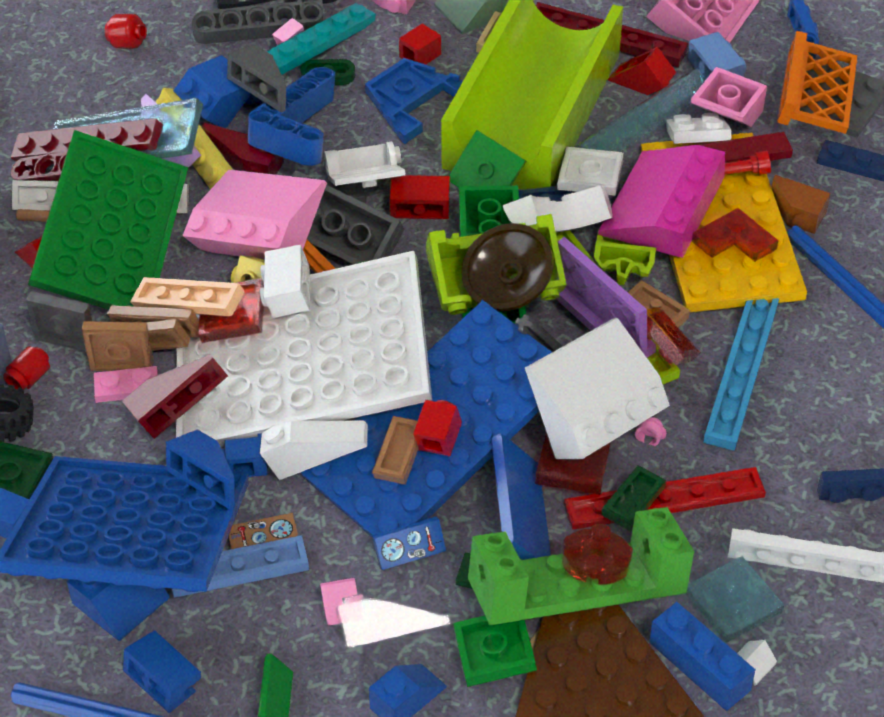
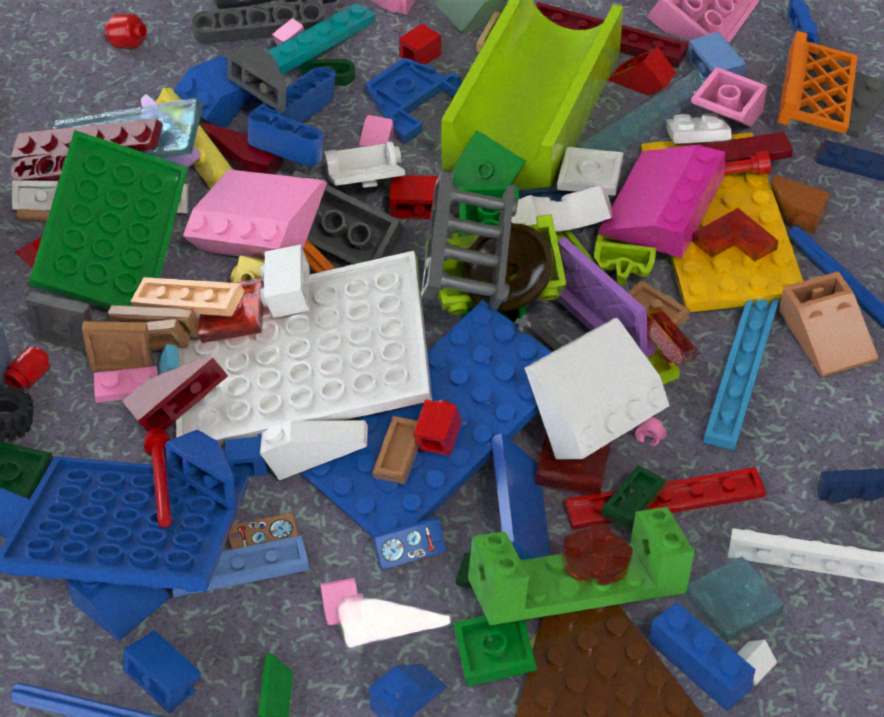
none -> red piece [144,428,172,528]
none -> medium azure tile [158,344,179,375]
none -> bright pink slope [359,115,394,147]
none -> dark grey fence [421,171,518,311]
none -> nougat slope [779,271,879,378]

